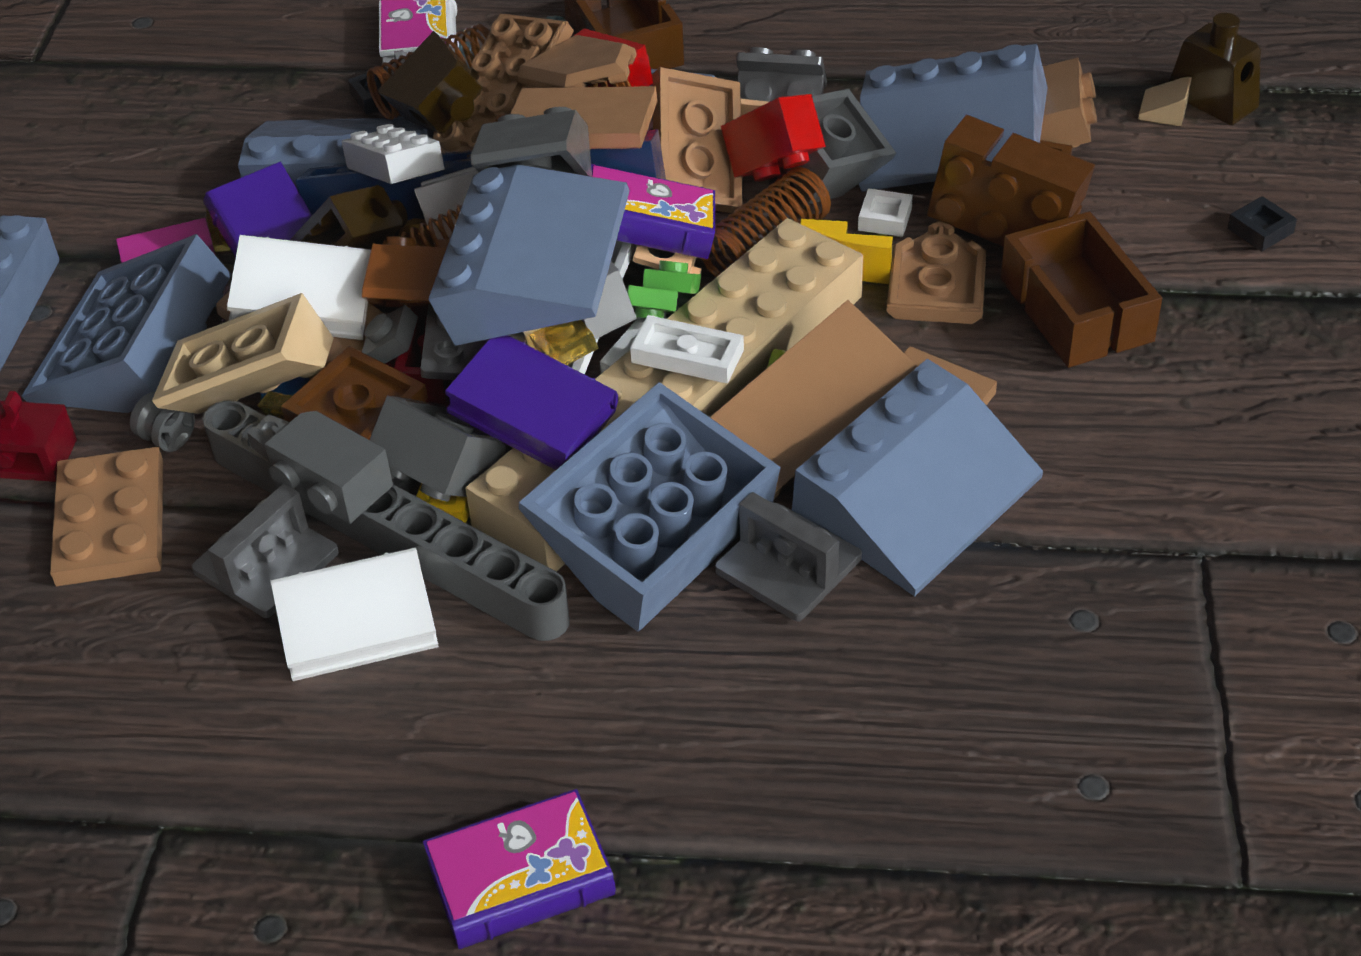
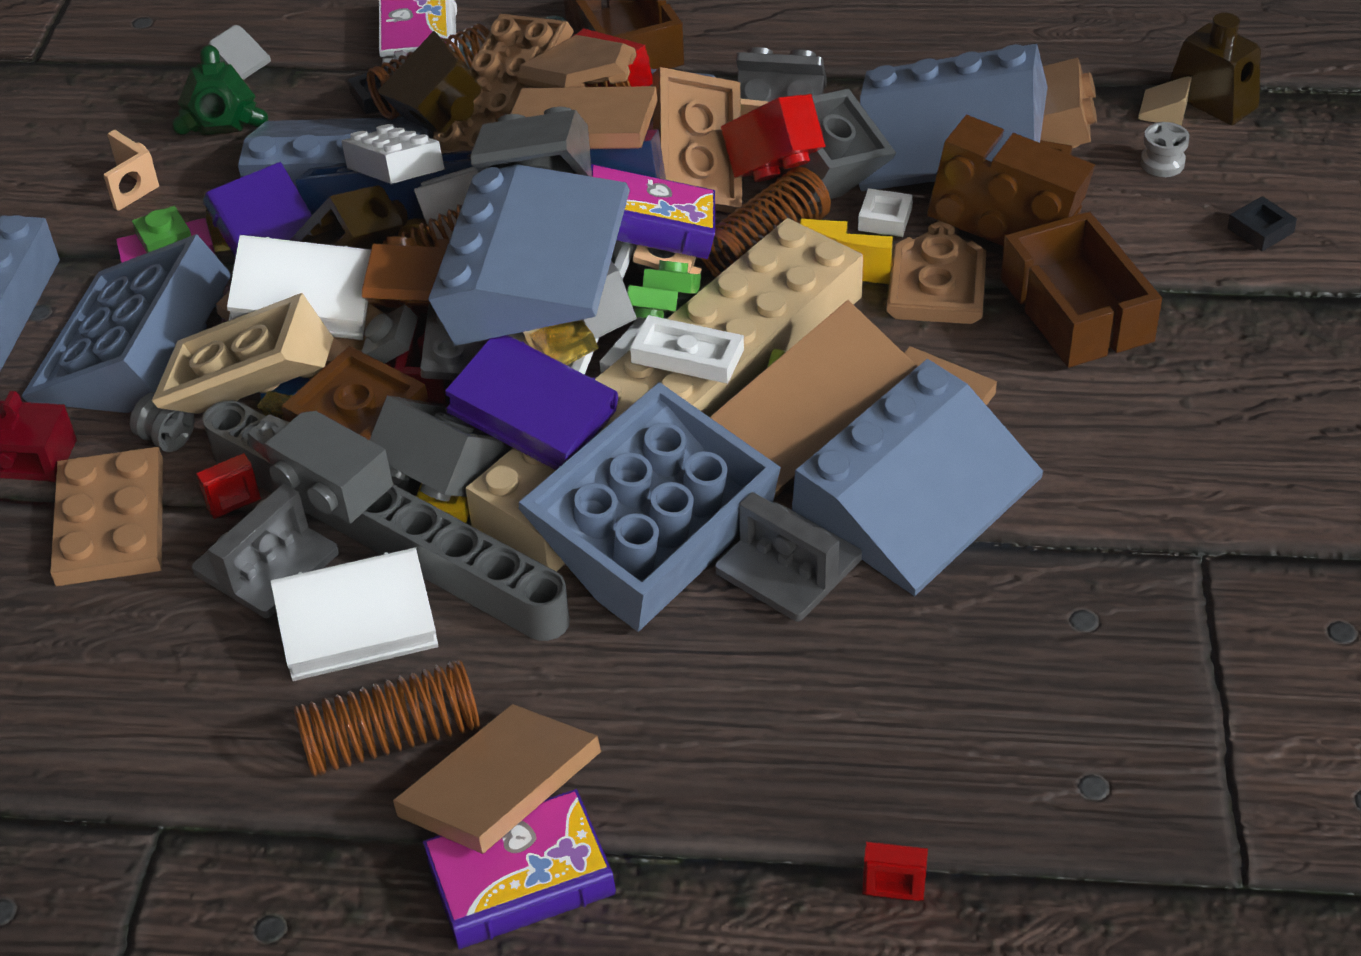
none -> light nougat bracket [104,130,159,211]
none -> bright green plate [132,205,191,253]
none -> dark green rock [172,45,268,135]
none -> red tile [196,453,261,519]
none -> light grey slope [208,25,271,80]
none -> dark orange piece [294,659,480,778]
none -> medium nougat tile [393,704,601,854]
none -> red tile [863,842,928,901]
none -> light grey wheel [1140,122,1189,177]

